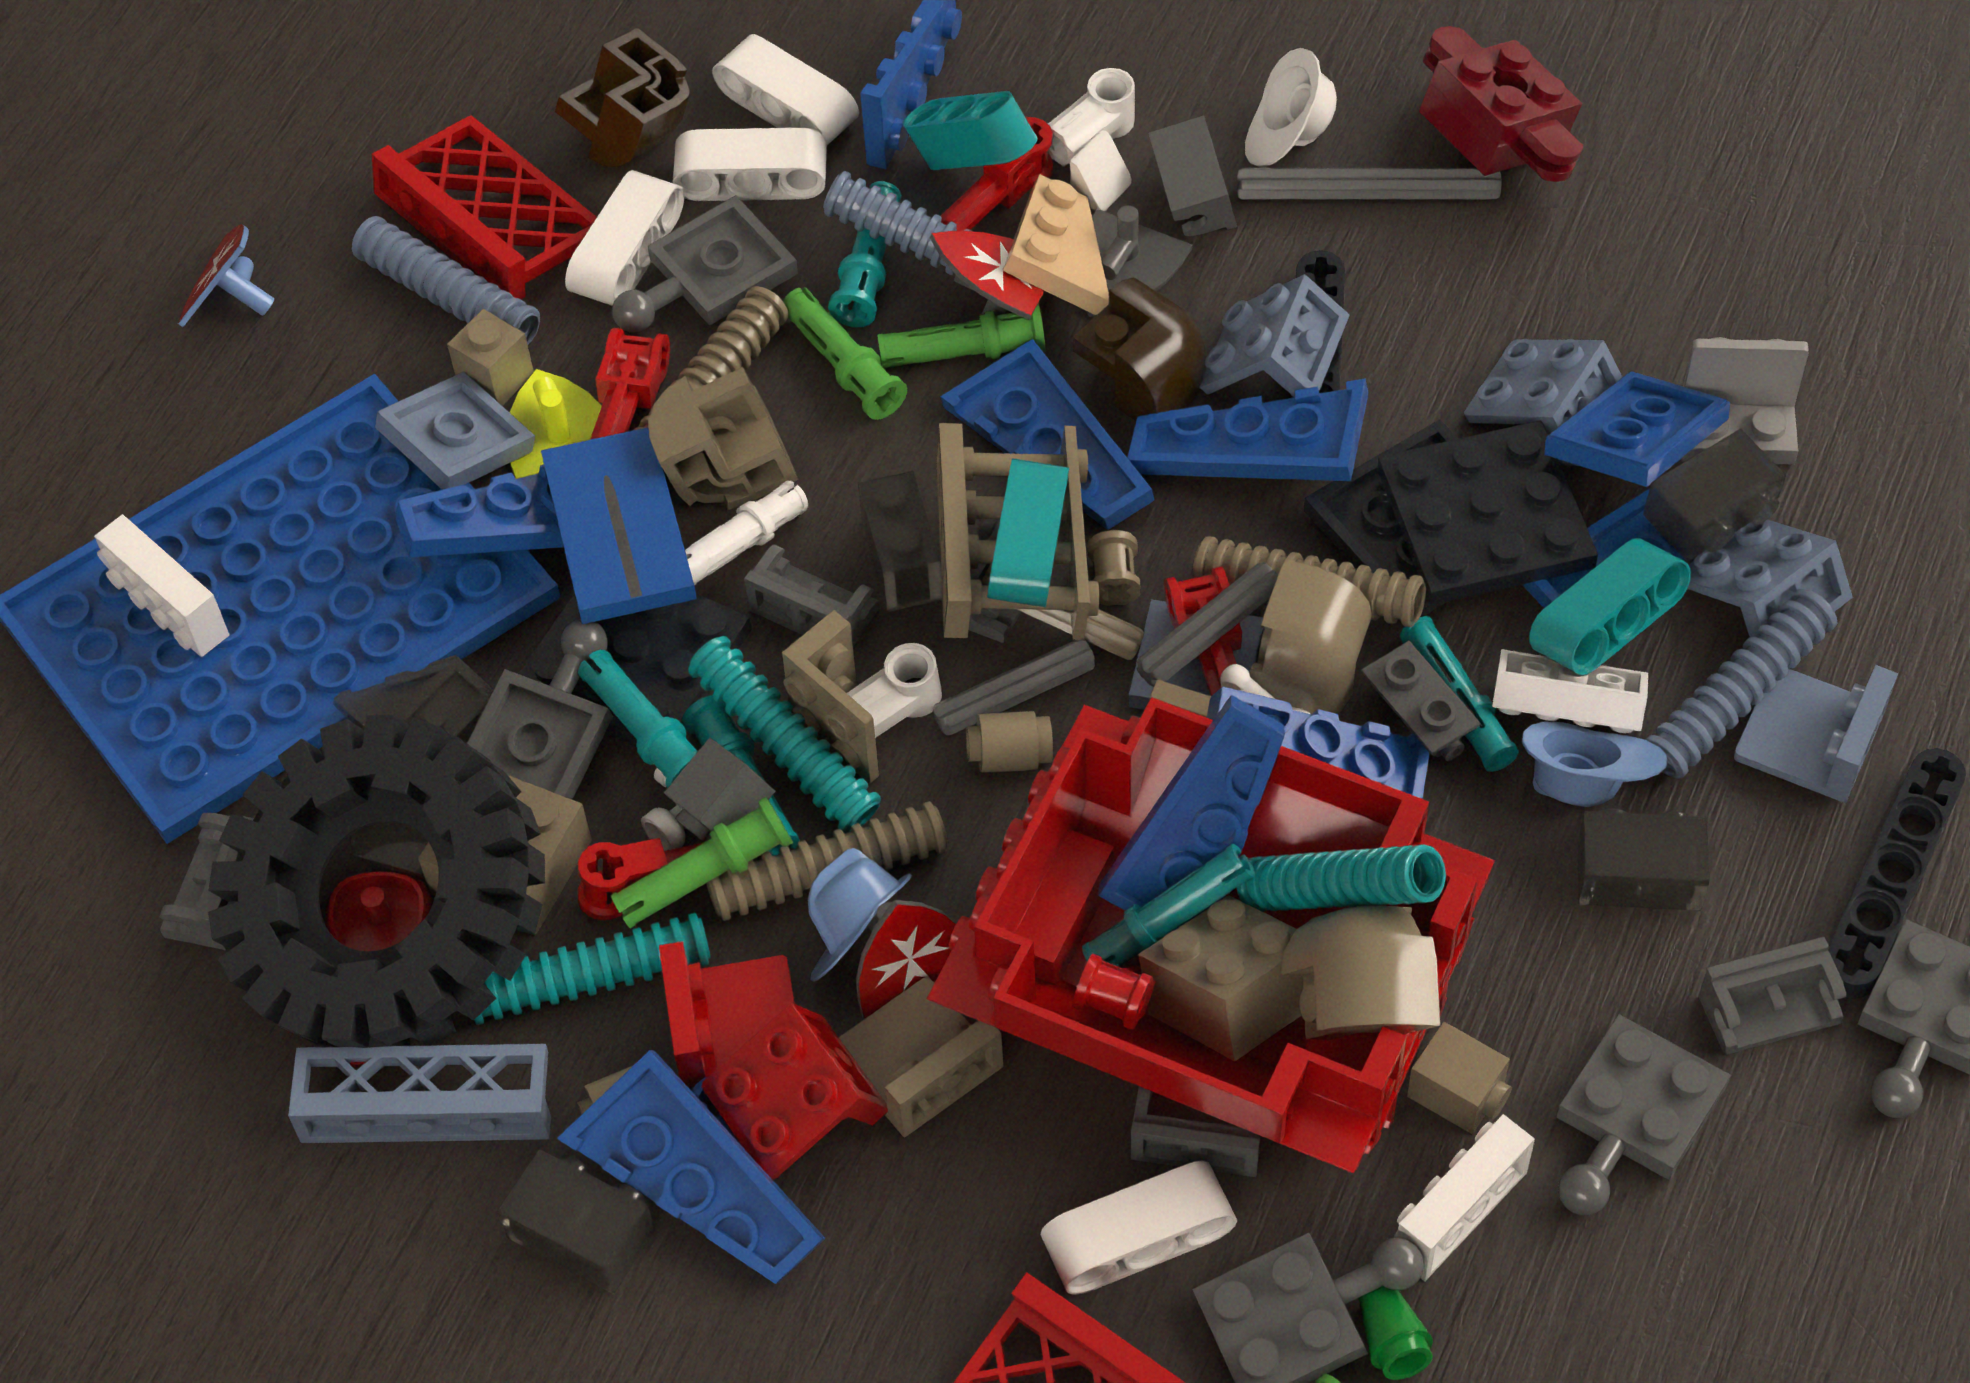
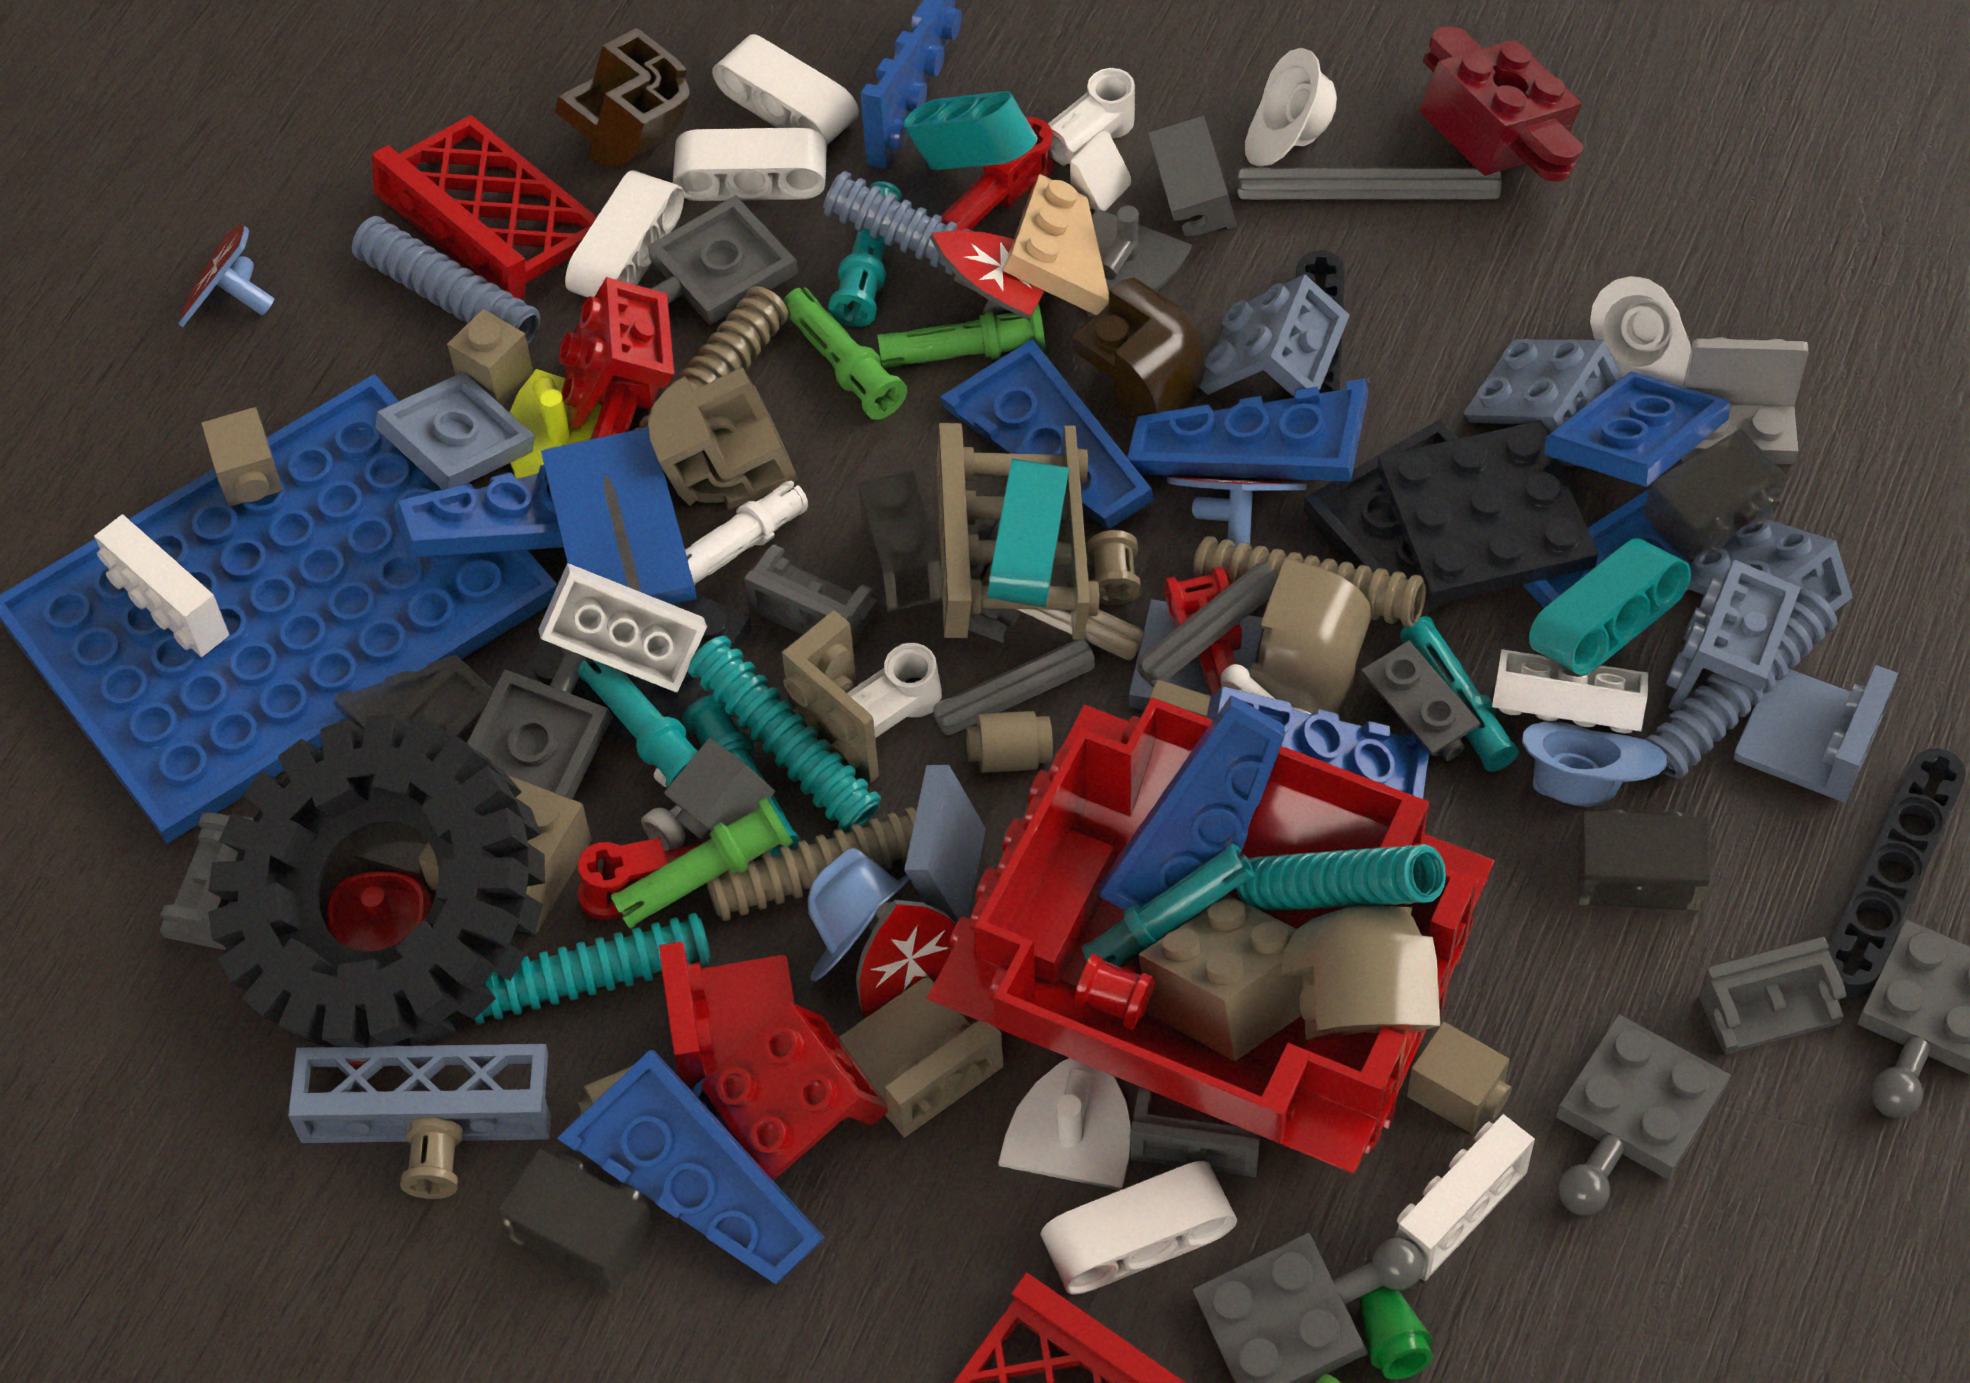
none -> dark tan brick [201,407,283,507]
none -> dark tan bush [400,1117,463,1199]
none -> white piece [538,563,707,692]
none -> red bracket [559,277,674,429]
none -> sand blue tile [904,765,986,924]
none -> white shield [998,1058,1131,1190]
none -> medium blue shield [1167,477,1307,547]
none -> white piece [1590,276,1691,386]
none -> sand blue bracket [1665,560,1801,711]

